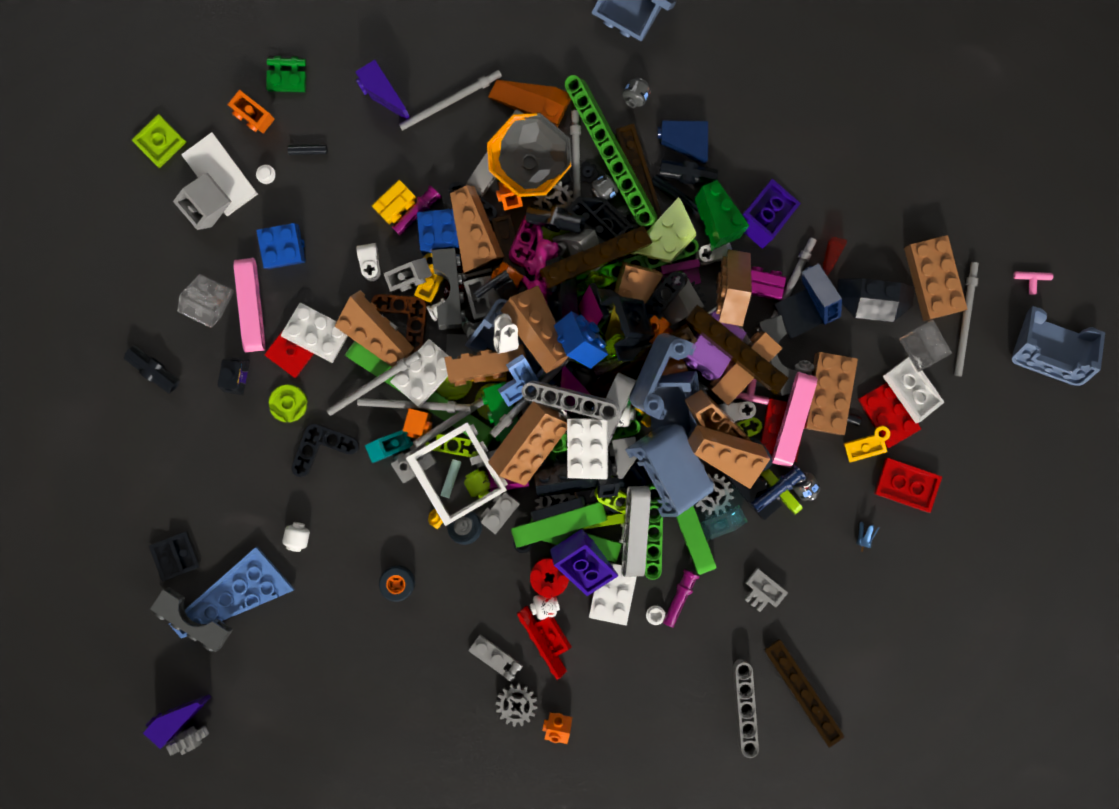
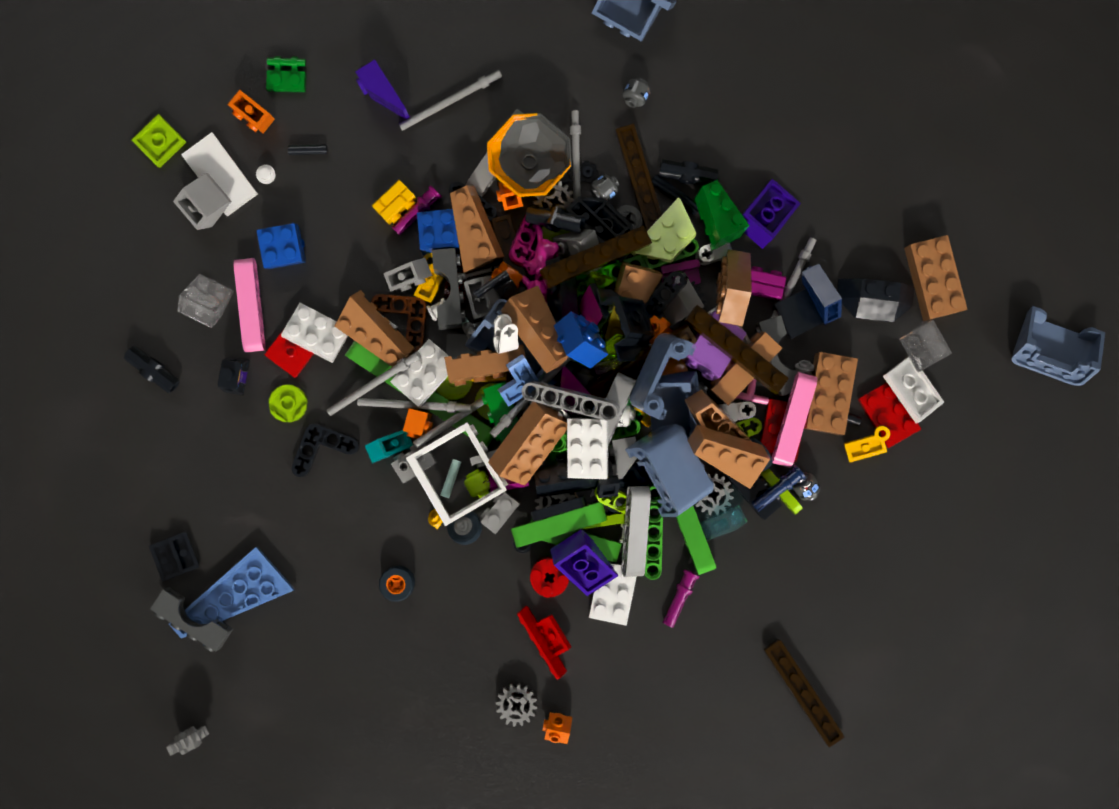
dark purple slope [143,694,211,749] -> none
white head [282,522,310,552] -> none
white piece [356,243,381,281] -> none
lime beam [425,434,479,457] -> none
light grey plate [468,634,523,682] -> none
orange wedge [488,80,571,128] -> none
white head [530,595,559,620] -> none
bright green beam [565,75,657,227] -> none
white plate [646,605,665,625] -> none
dark blue slope [657,121,708,164] -> none
light grey beam [733,659,759,758] -> none
light grey hinge [744,568,788,612] -> none
clear red slope [822,237,847,276] -> none
flat silver piece [856,522,880,551] -> none
red plate [874,458,942,513] -> none
light grey bar [954,262,979,376] -> none
bright pink piece [1013,271,1053,295] -> none

